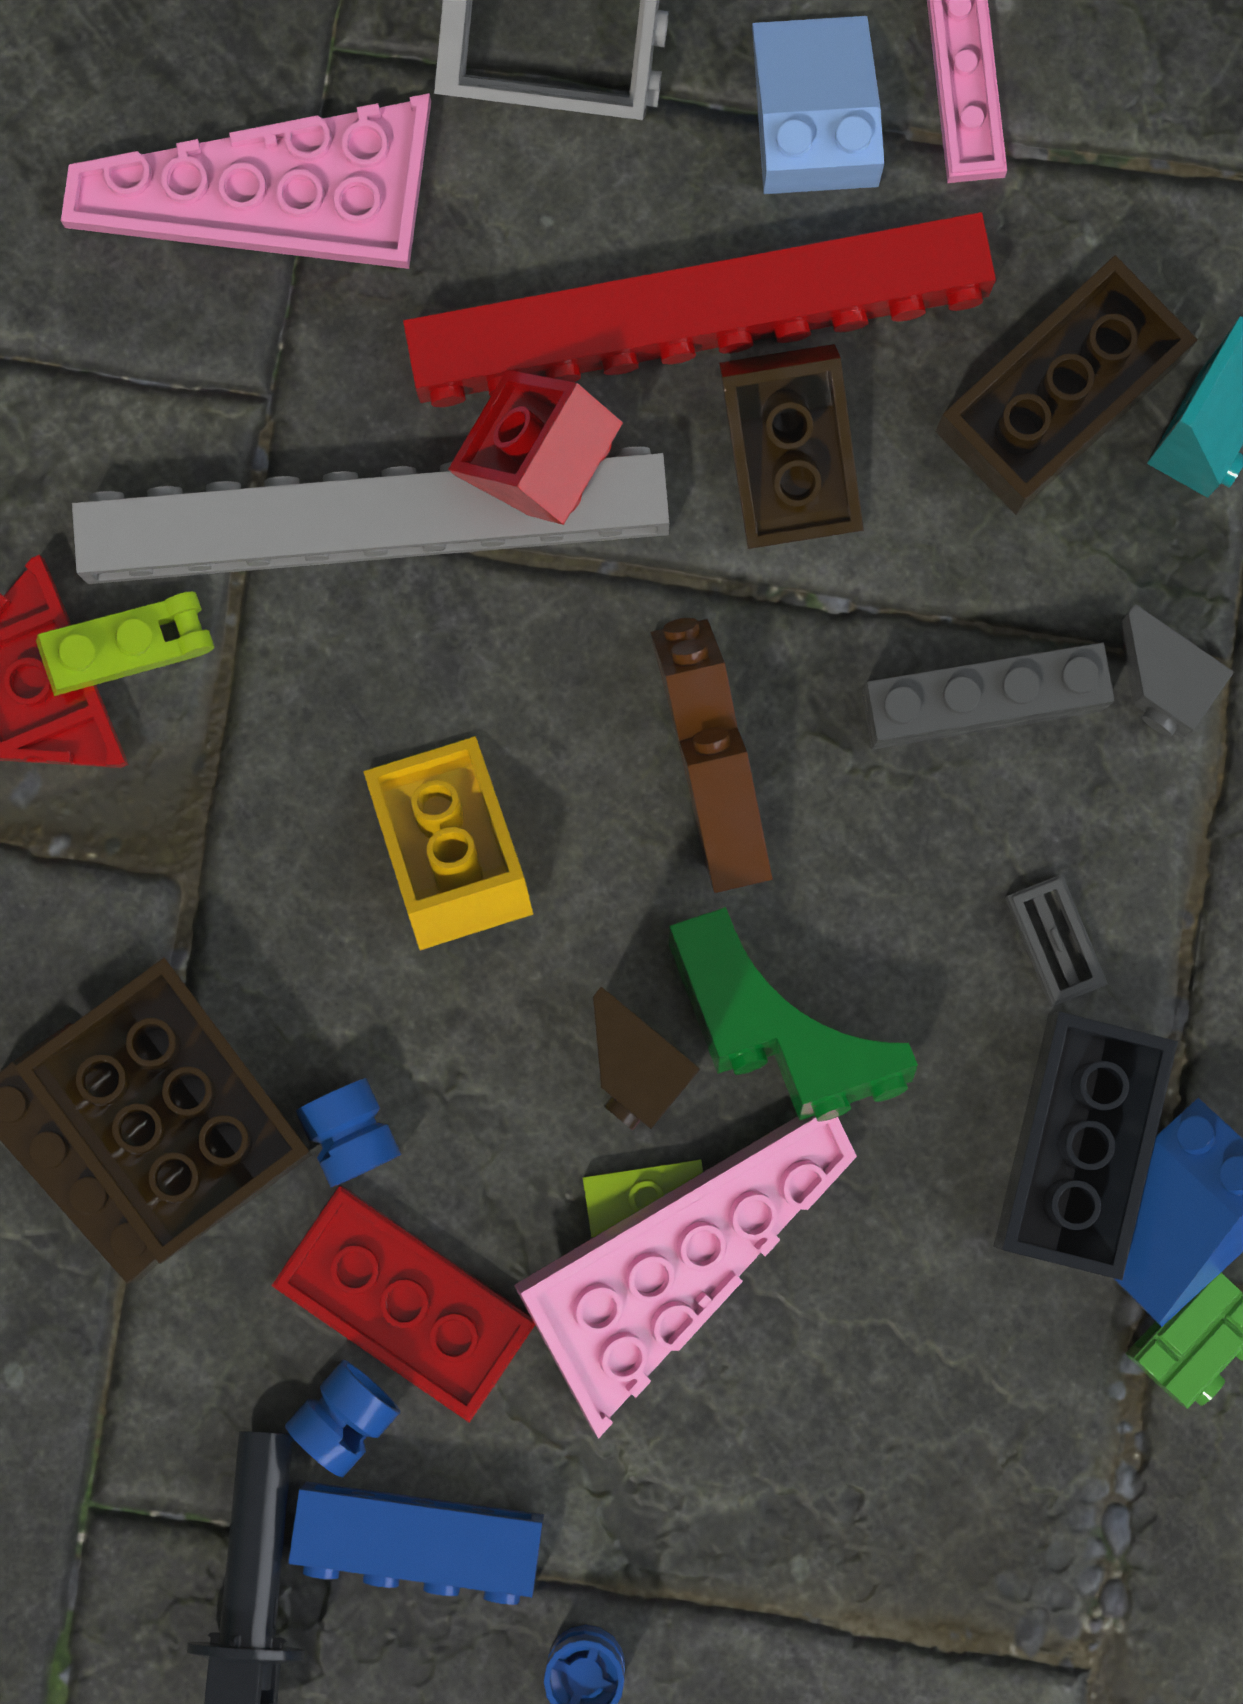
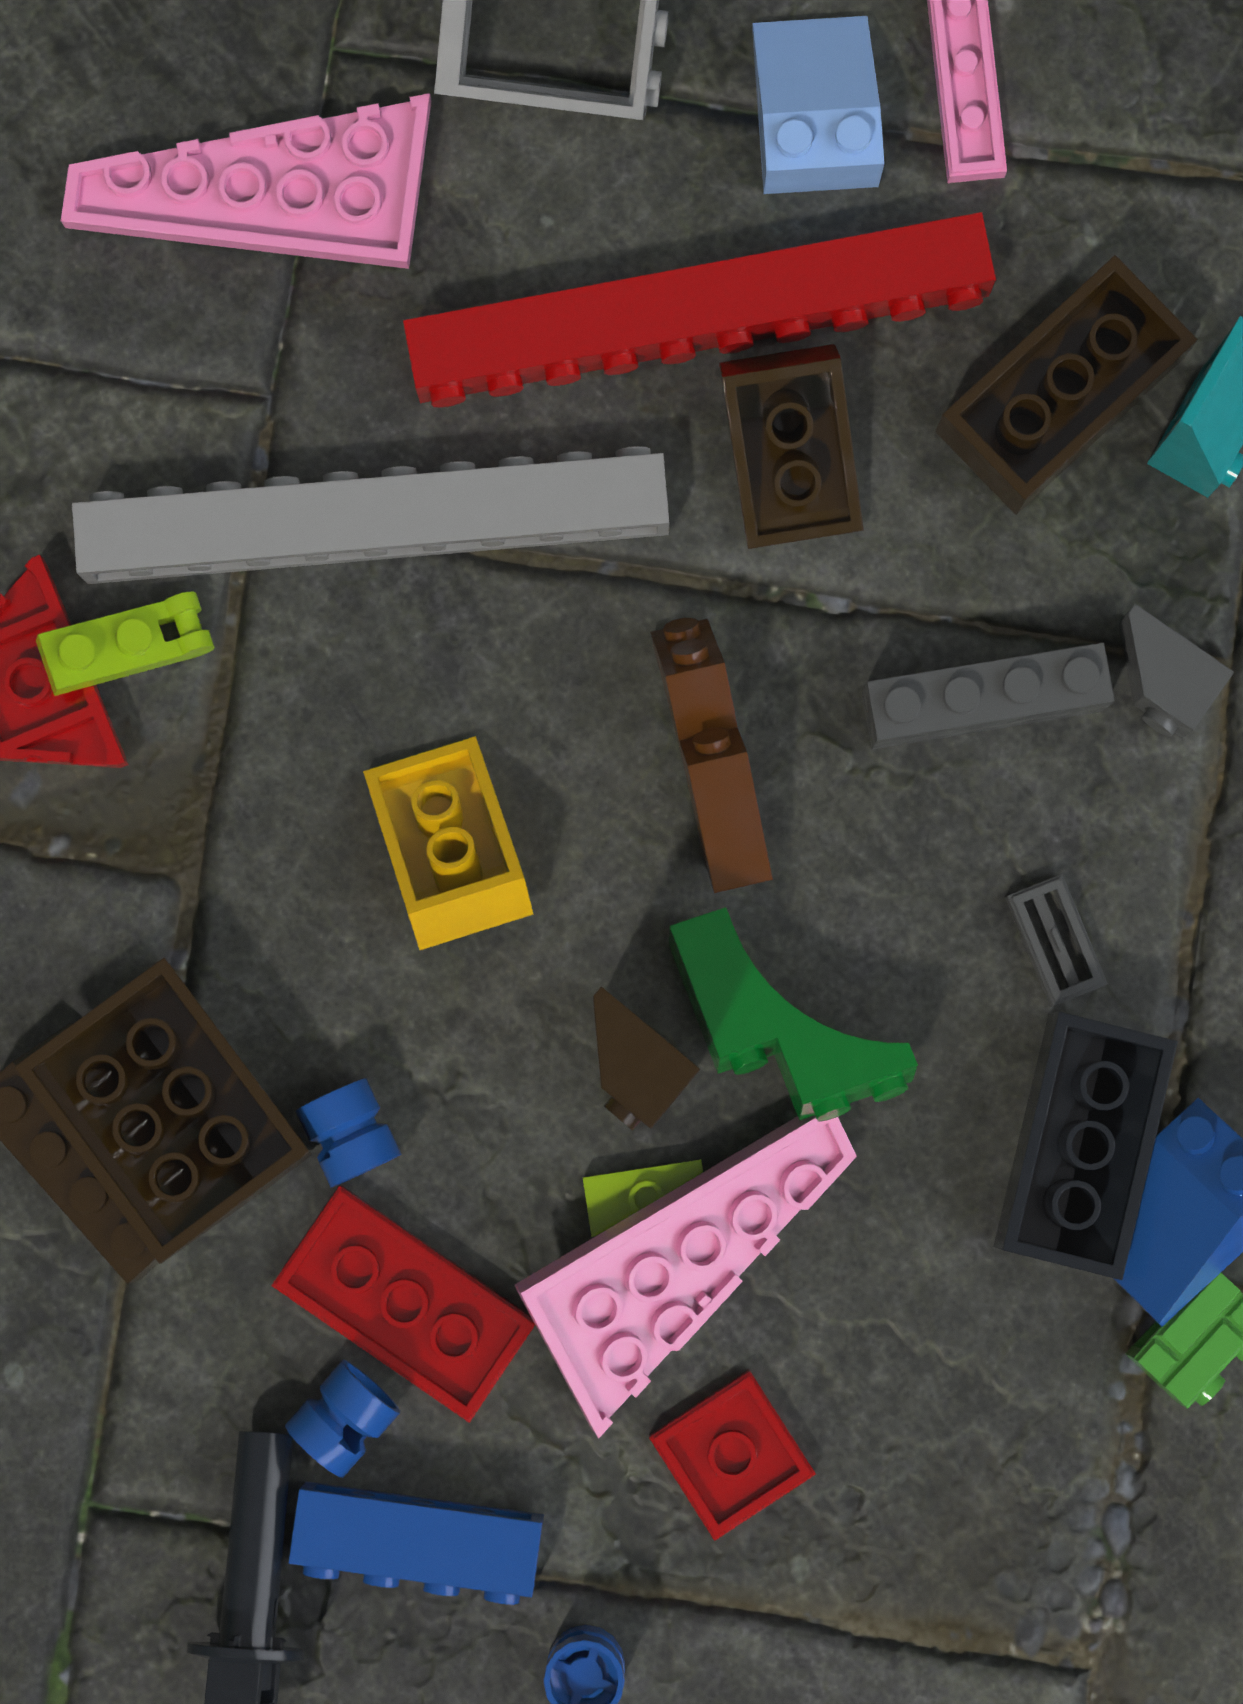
red slope [448,370,623,525] -> none
none -> red tile [649,1370,816,1541]

